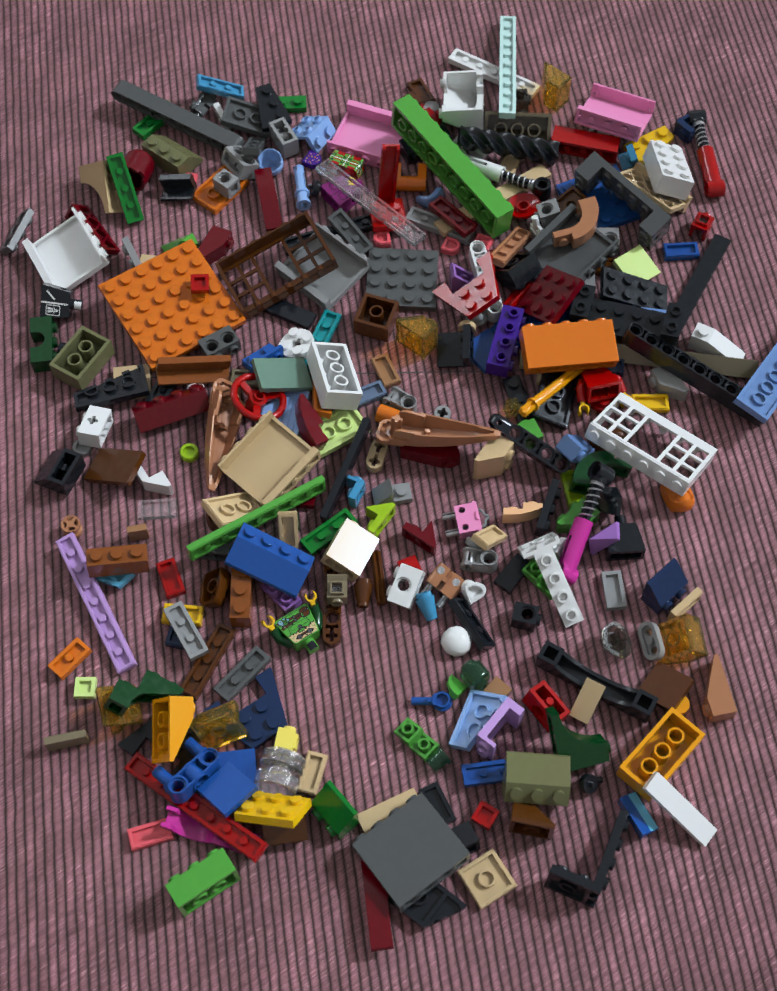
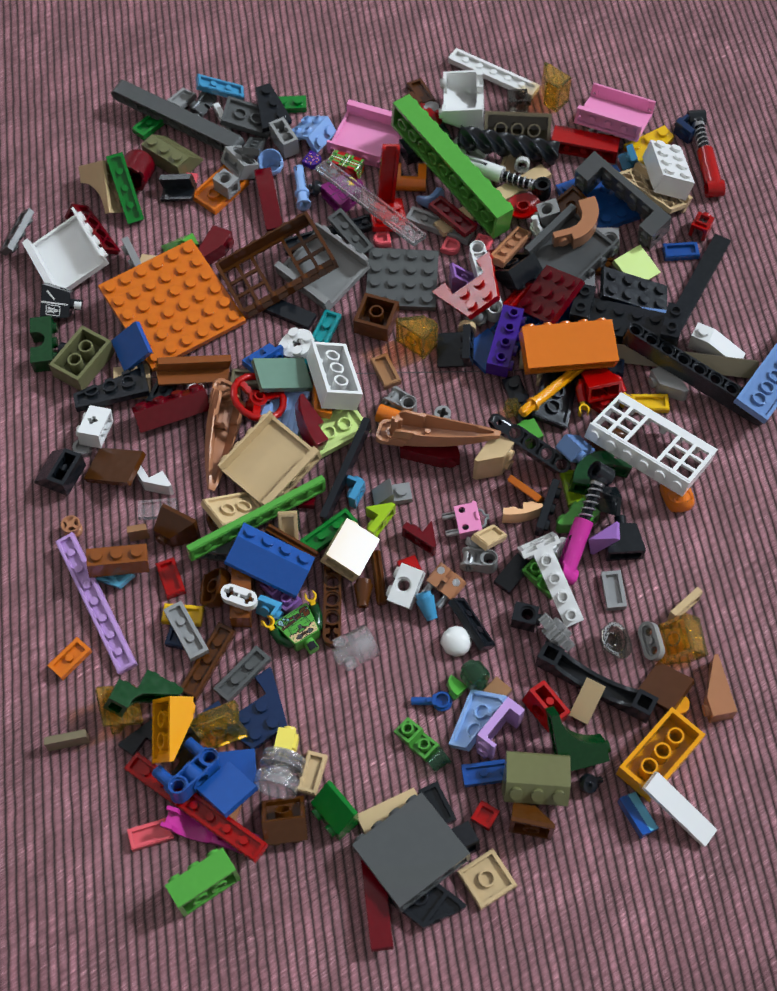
yellowish green plate [73,677,98,699] -> none
lime tile [180,443,199,463] -> none
red plate [190,274,209,294] -> none
dark grey brick [198,325,242,356] -> none
yellow plate [234,791,312,829] -> none
dark tan window [327,574,348,606] -> none
sand blue tile [357,380,388,409] -> none
tan beam [366,439,388,473] -> none
white tile [461,580,486,605] -> none
light aqua plate [499,16,516,119] -> none
black bracket [544,810,630,908] -> none
dark blue slope [641,558,688,615] -> none
none -> blue tile [111,321,153,371]
none -> reddish brown slope [153,503,201,547]
none -> light grey tile [167,88,197,108]
none -> white beam [220,584,258,611]
none -> dark azure bracket [256,595,283,624]
none -> reddish brown axle [265,524,318,560]
none -> clear gear [331,624,380,671]
none -> orange tile [507,475,545,503]
none -> white bush [514,156,530,174]
none -> light grey gear [538,613,575,652]

